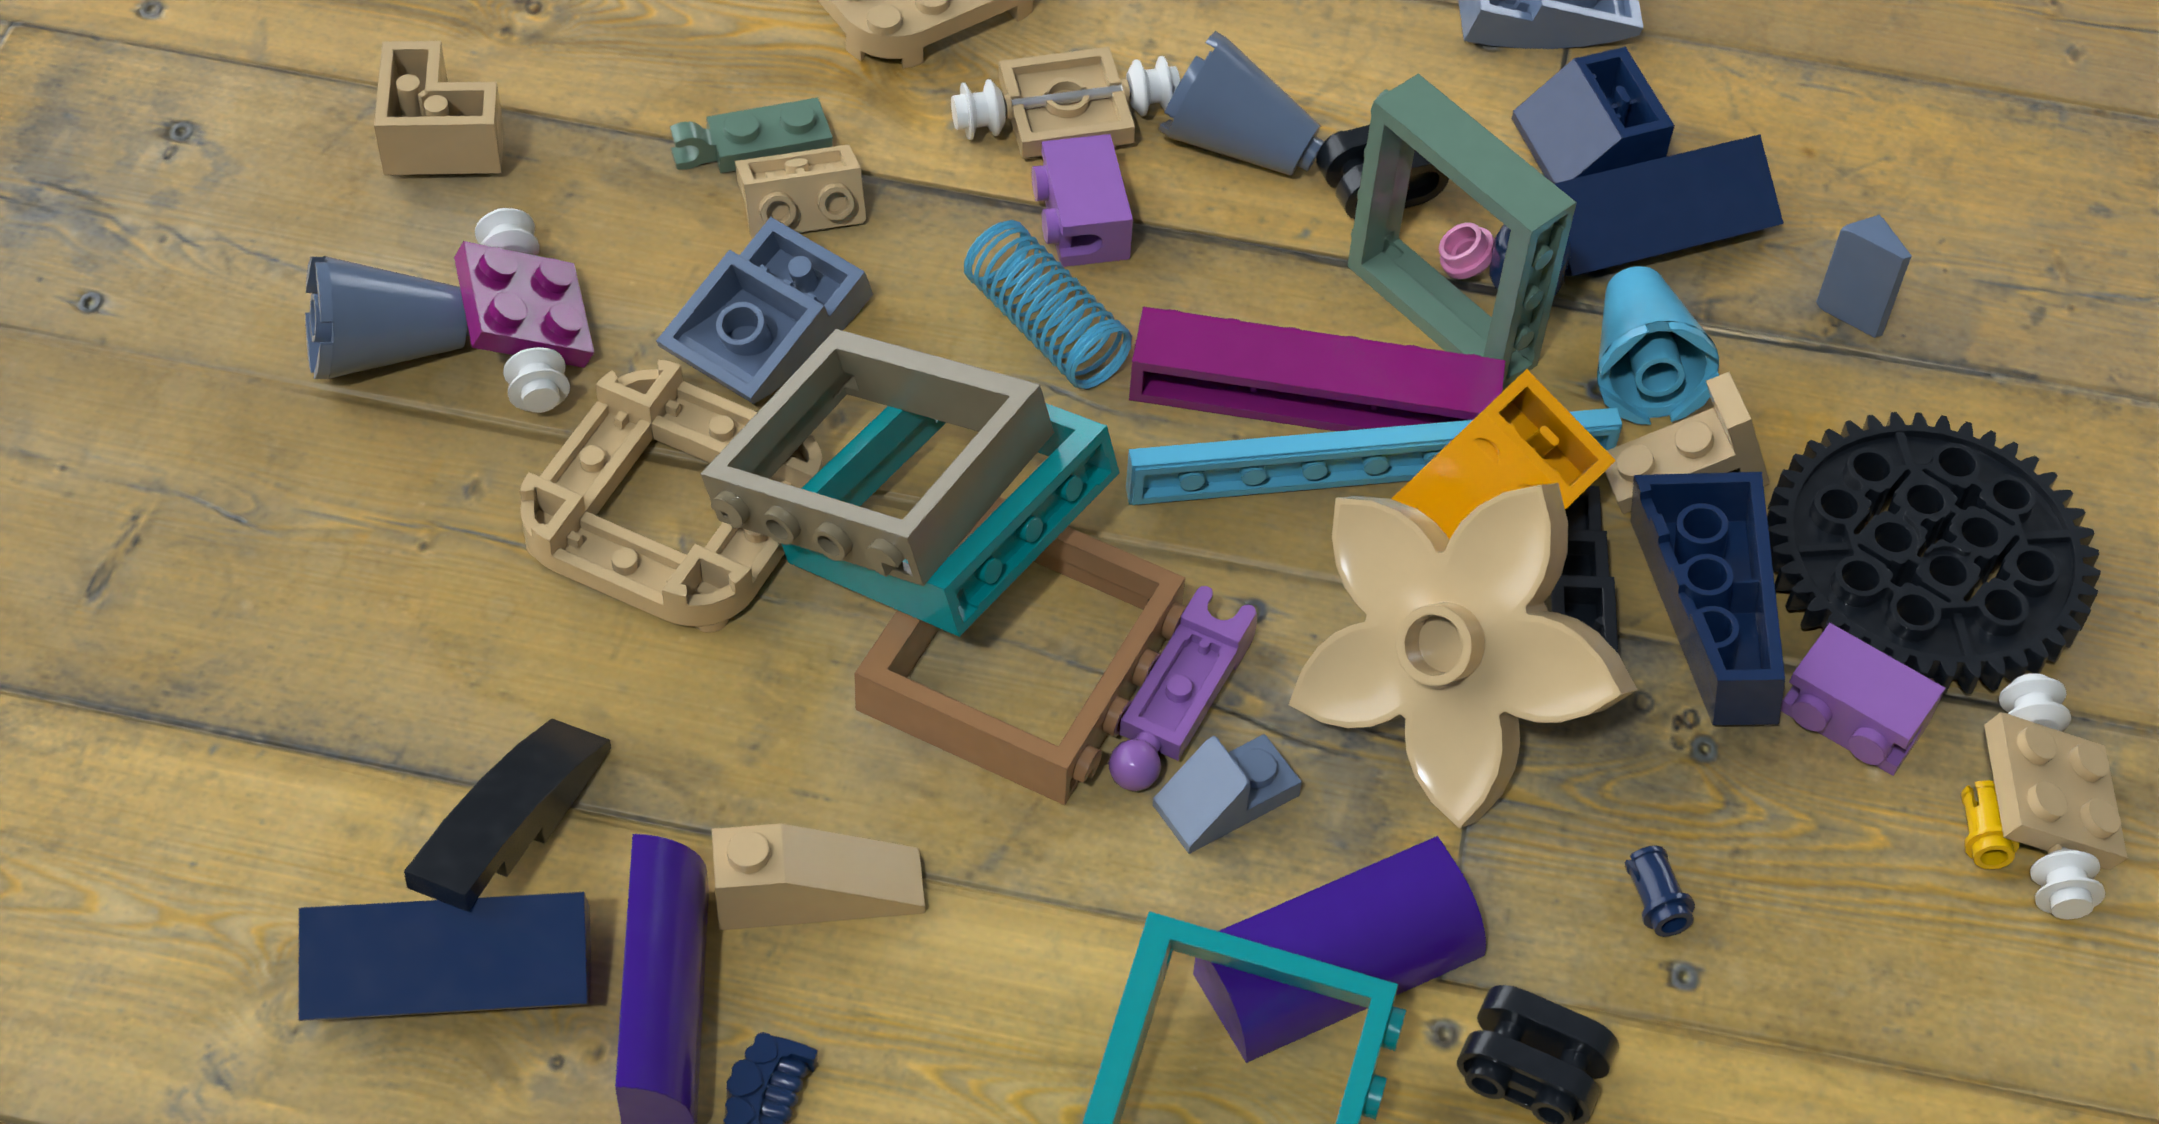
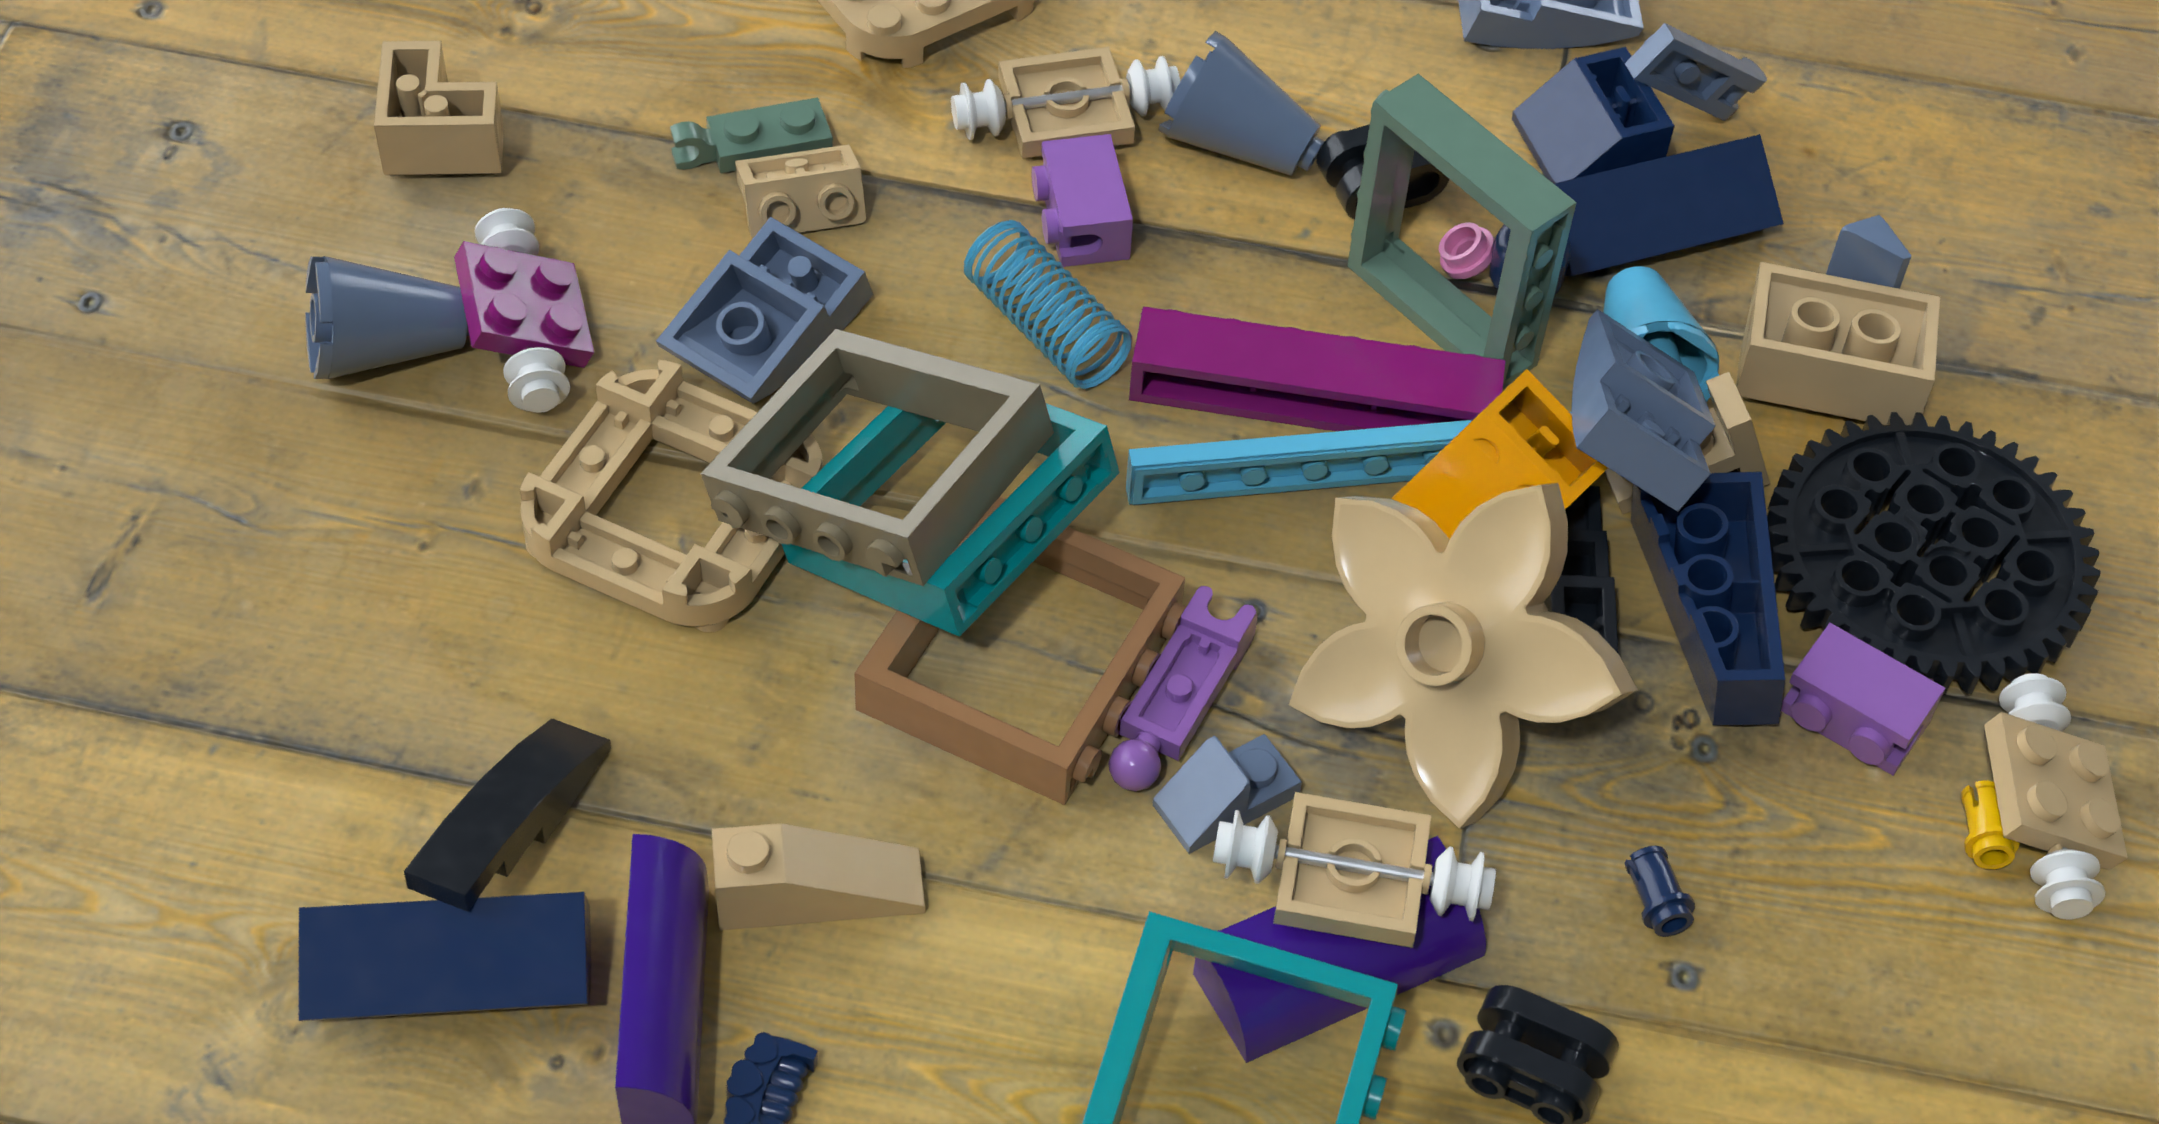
none -> tan plate [1213,792,1496,948]
none -> sand blue slope [1571,309,1716,512]
none -> sand blue plate [1625,23,1767,121]
none -> tan slope [1736,262,1940,425]

